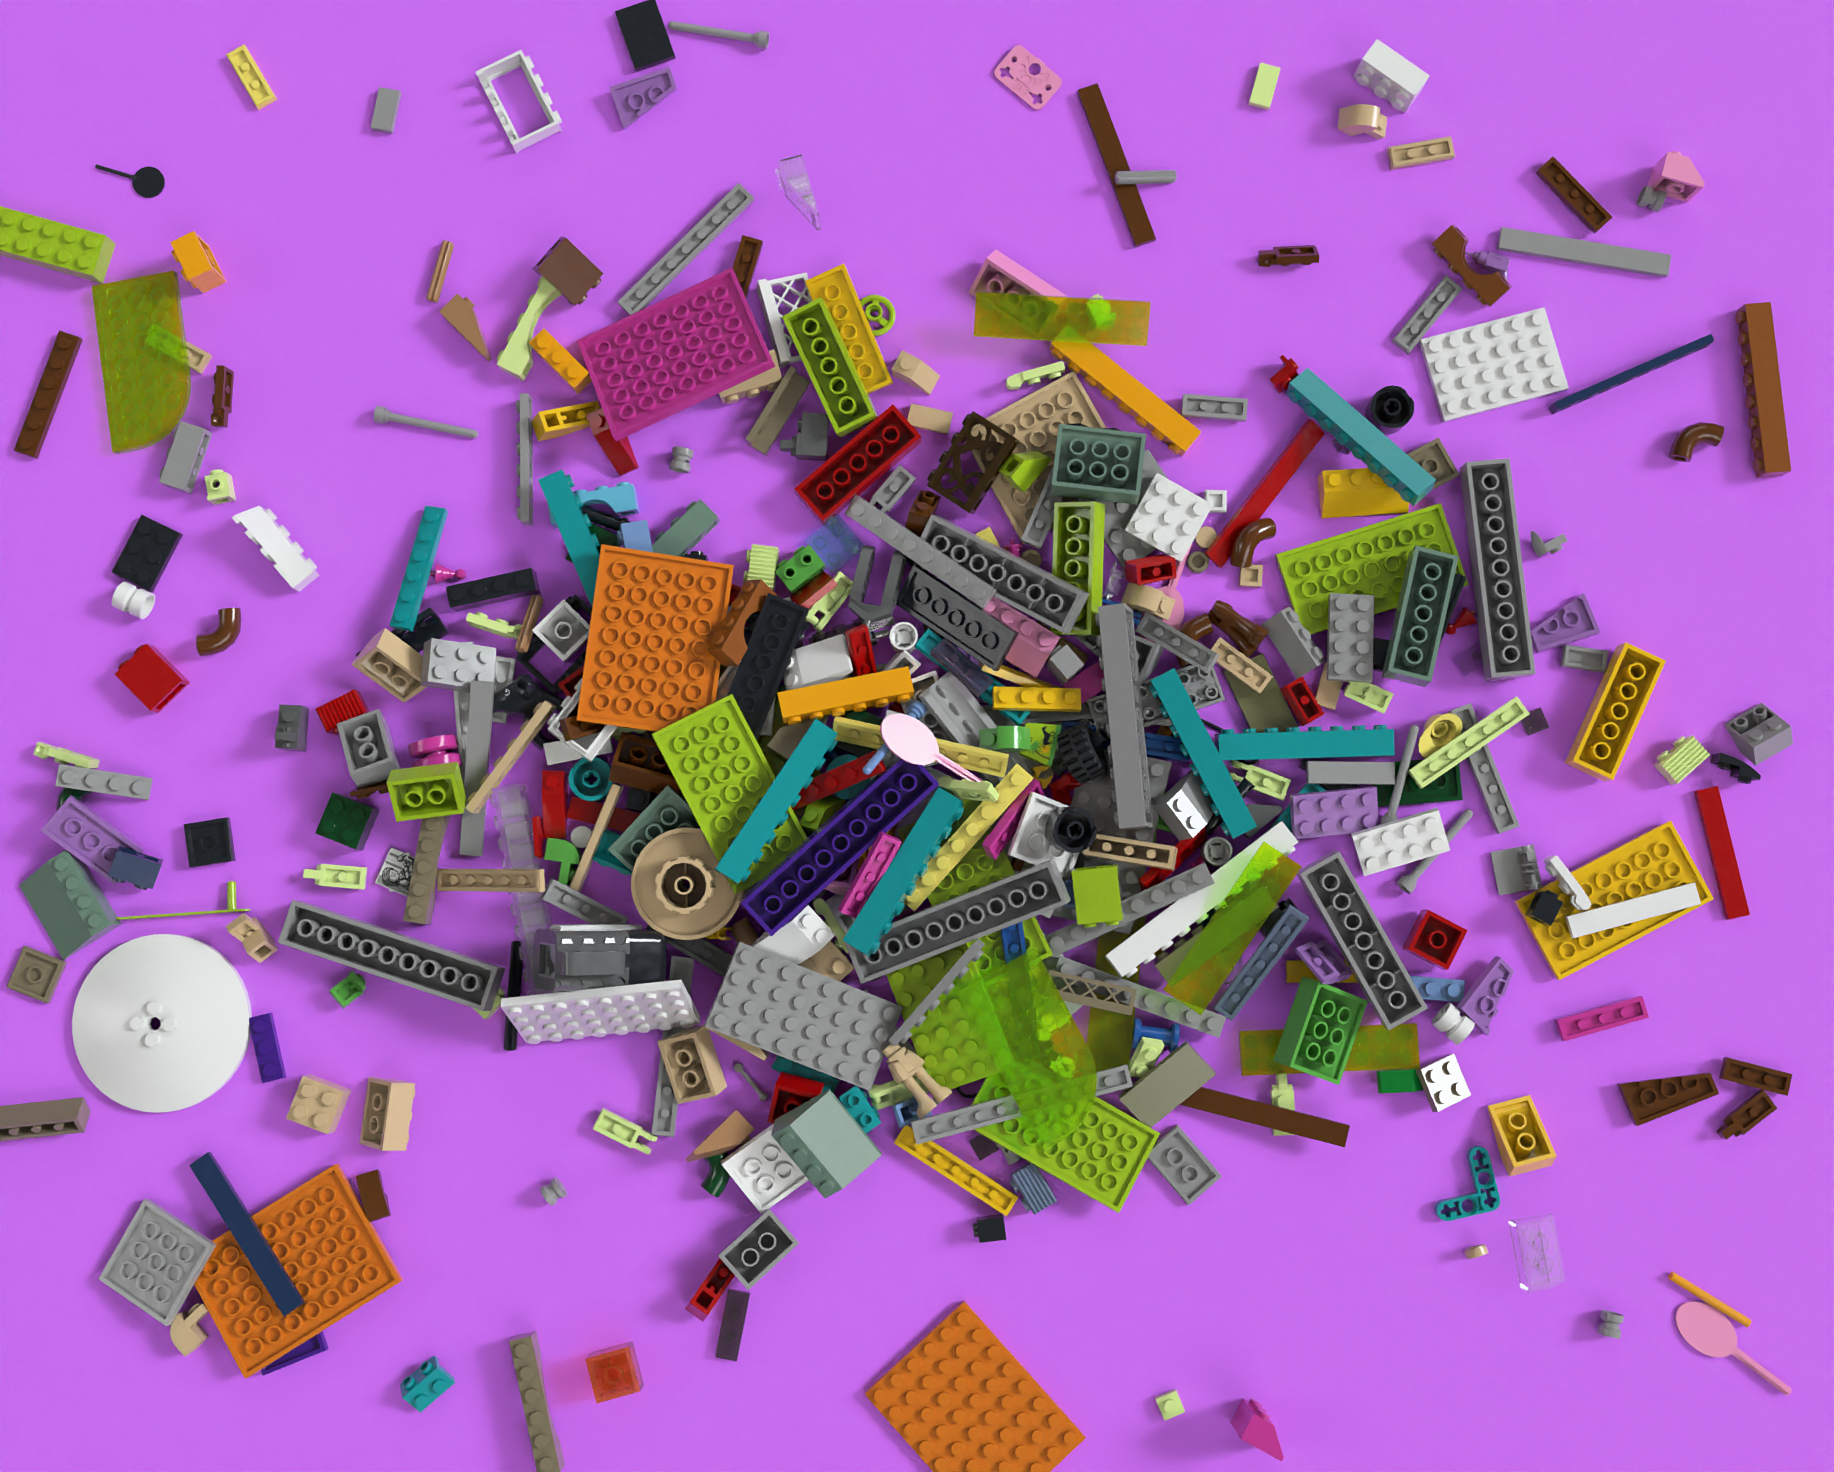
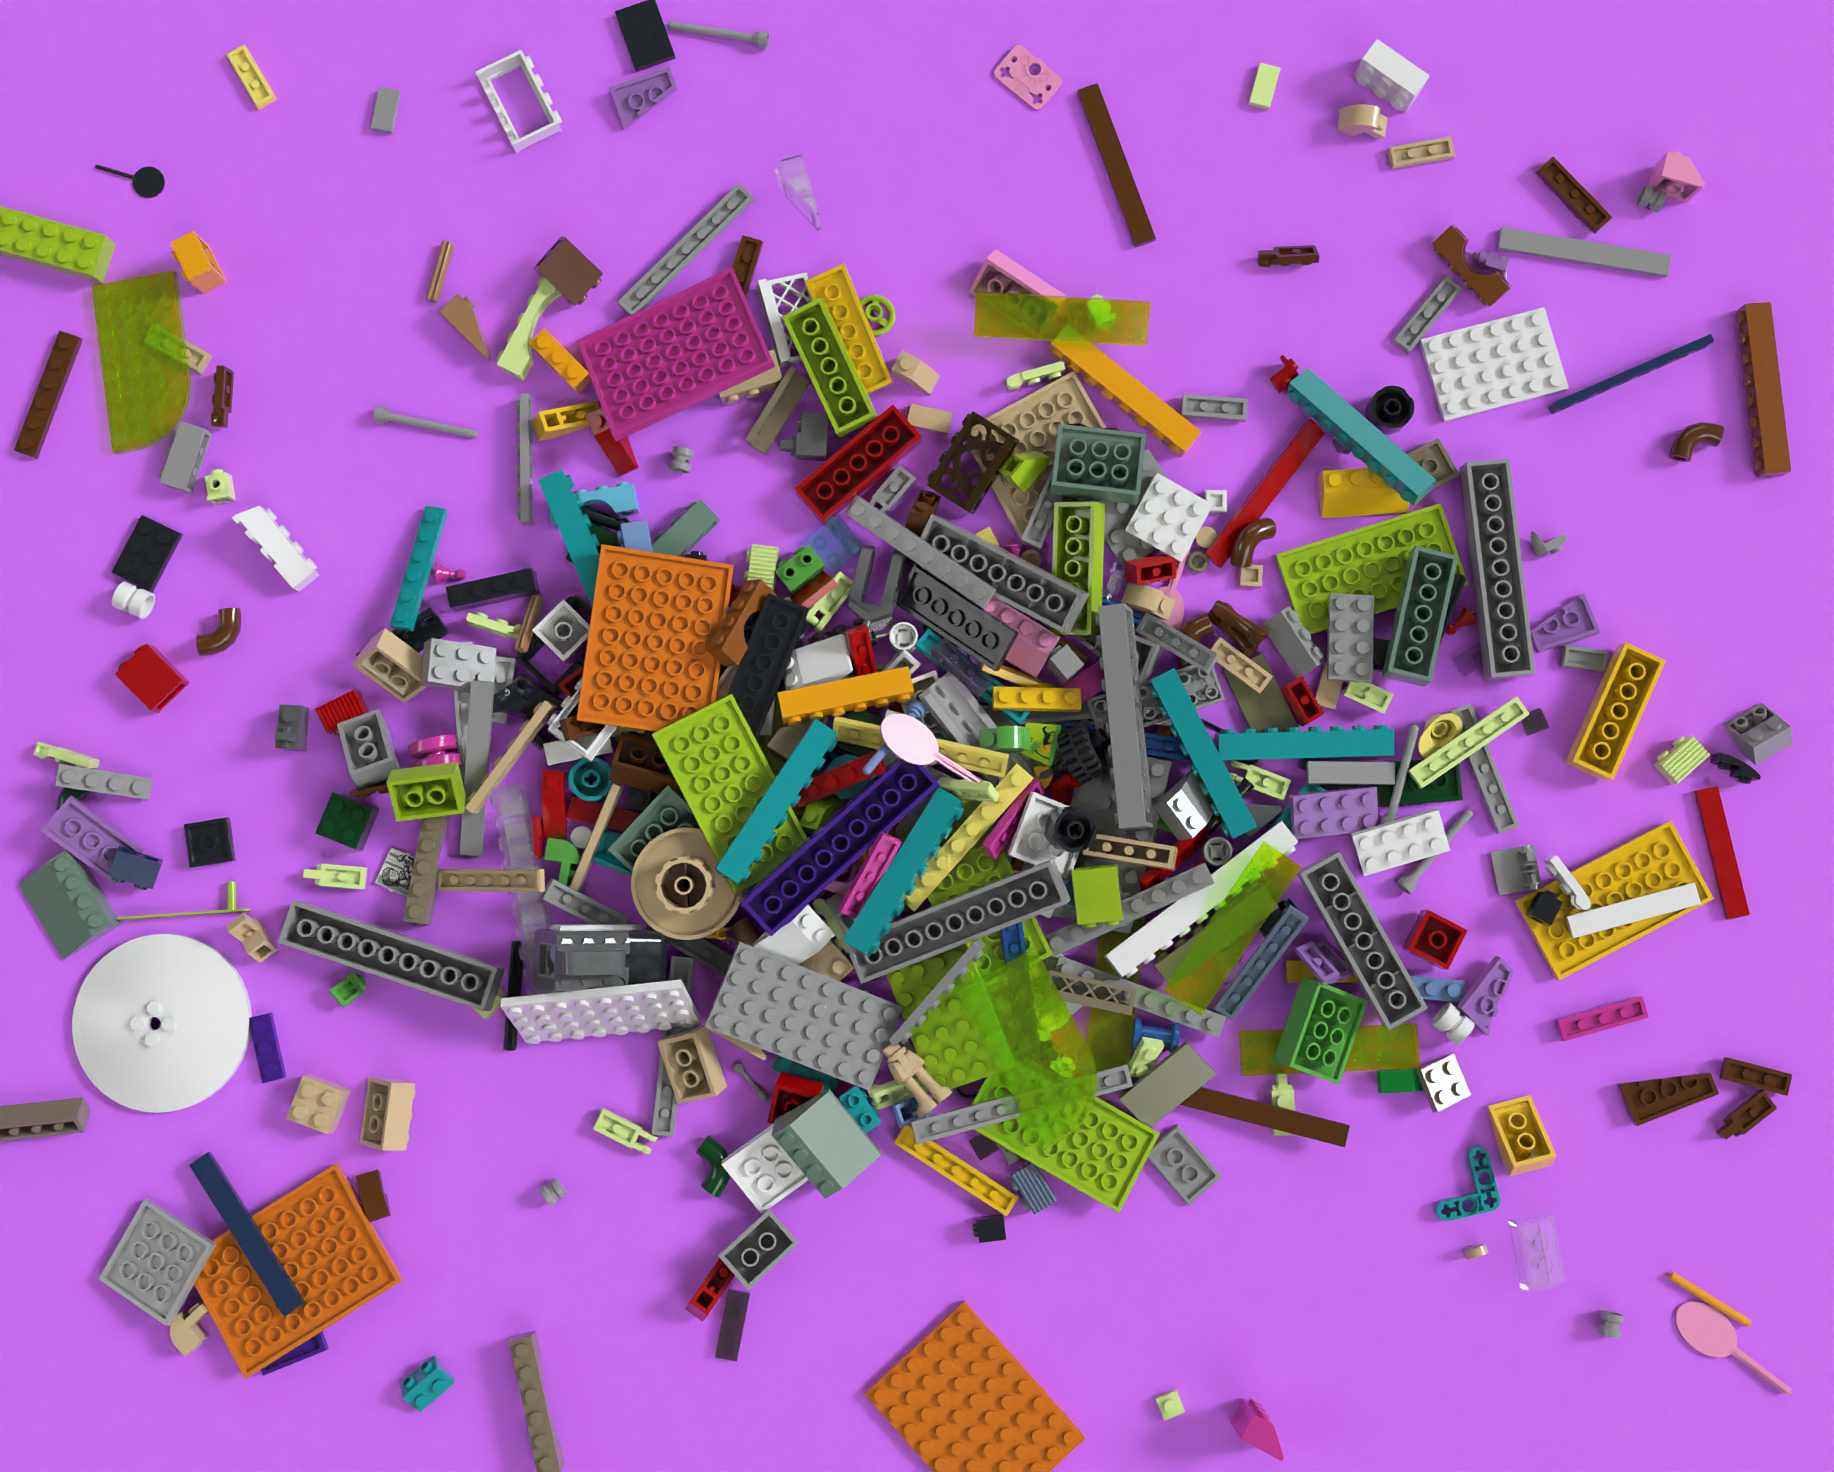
dark tan tile [6,946,67,1003] -> none
clear orange brick [585,1341,644,1404] -> none
medium nougat slope [685,1110,754,1162] -> none
light grey axle [1115,170,1177,185] -> none

